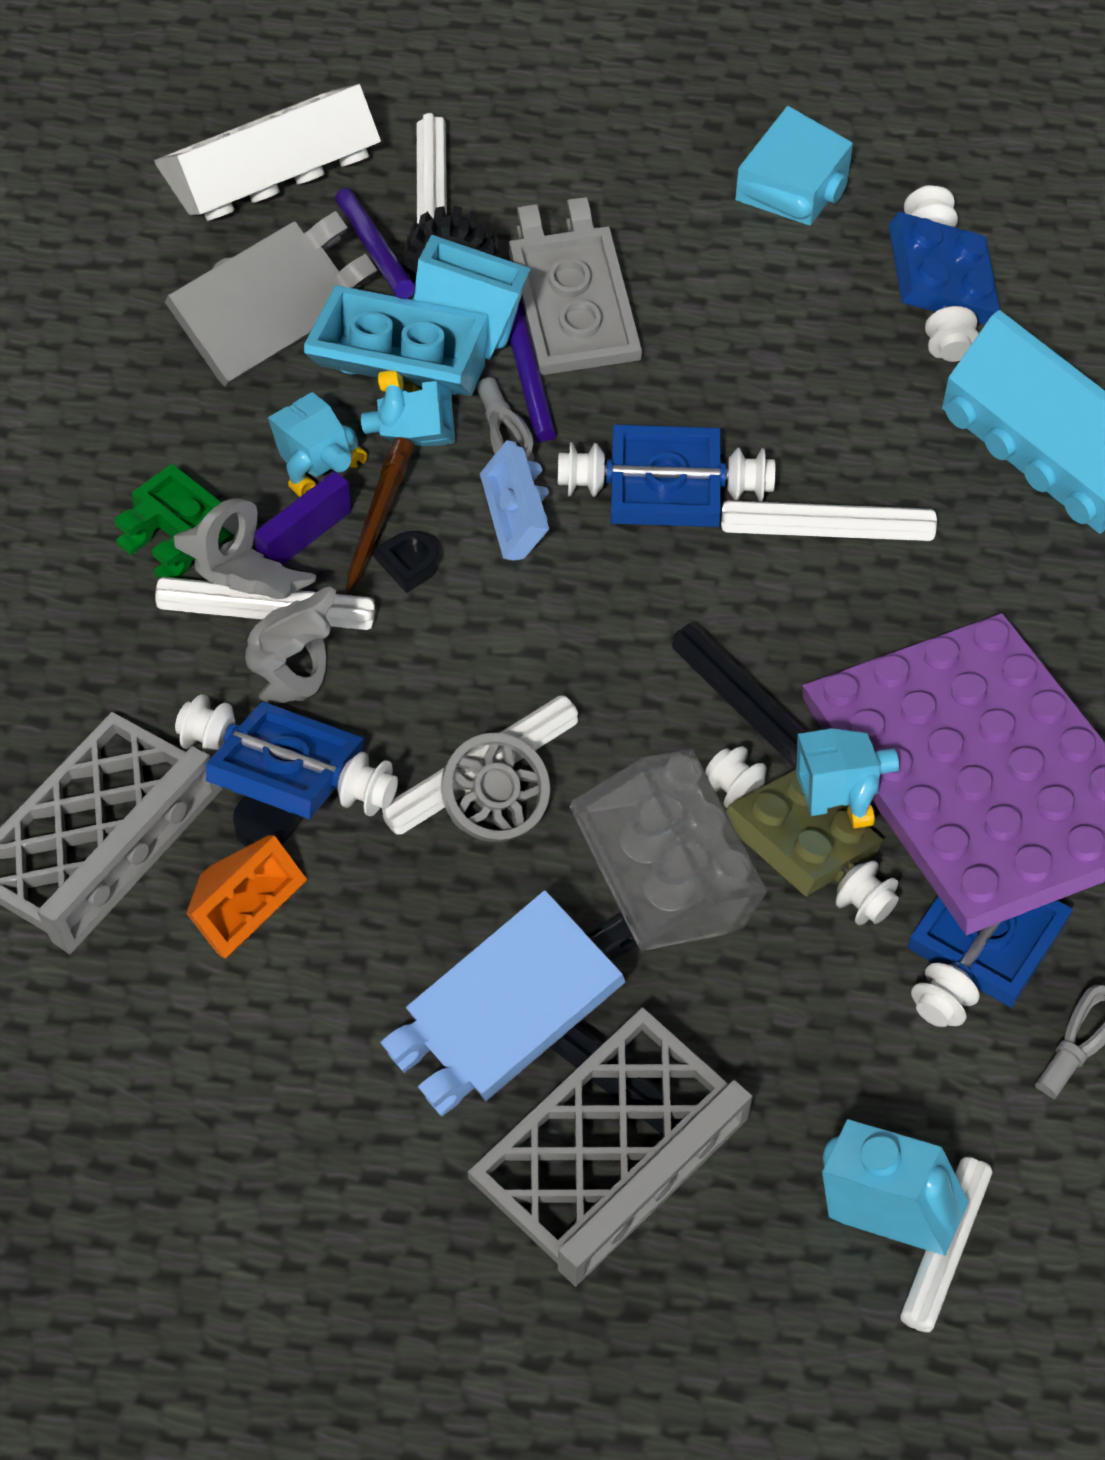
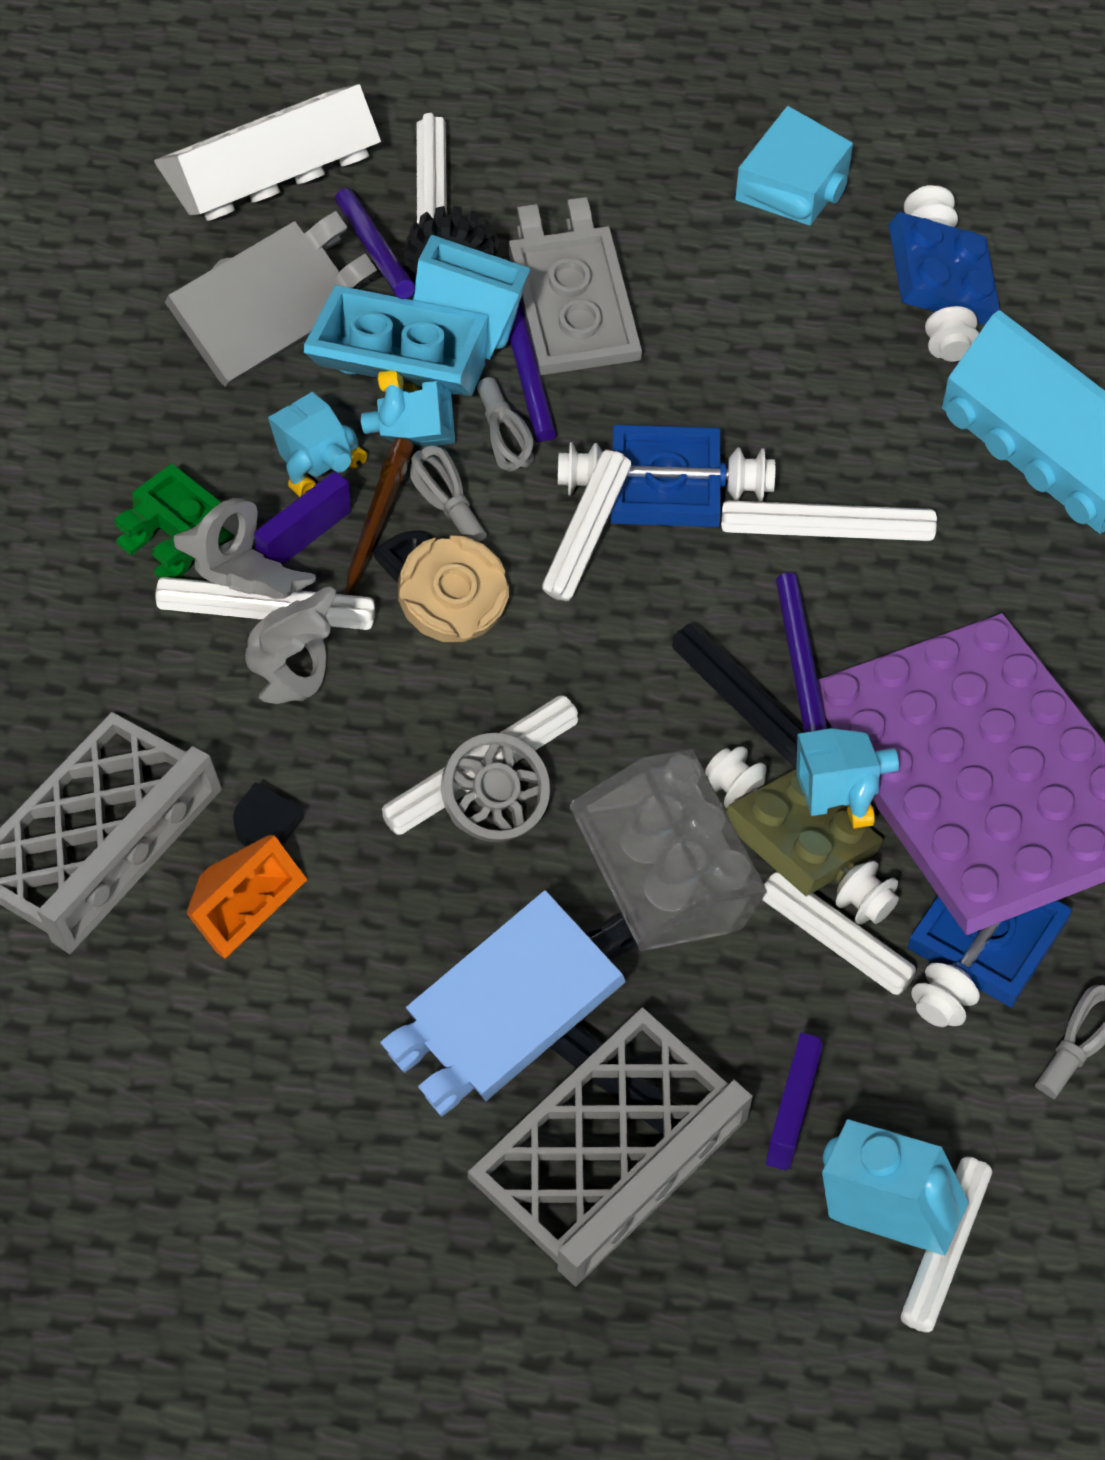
blue plate [175,694,398,819] -> none
light blue plate [480,440,549,561] -> none
none -> tan tile [398,535,509,642]
none -> light grey piece [410,446,487,542]
none -> white axle [542,450,631,601]
none -> white axle [761,871,916,995]
none -> dark purple tile [766,1032,823,1171]
none -> dark purple bar [776,573,827,733]

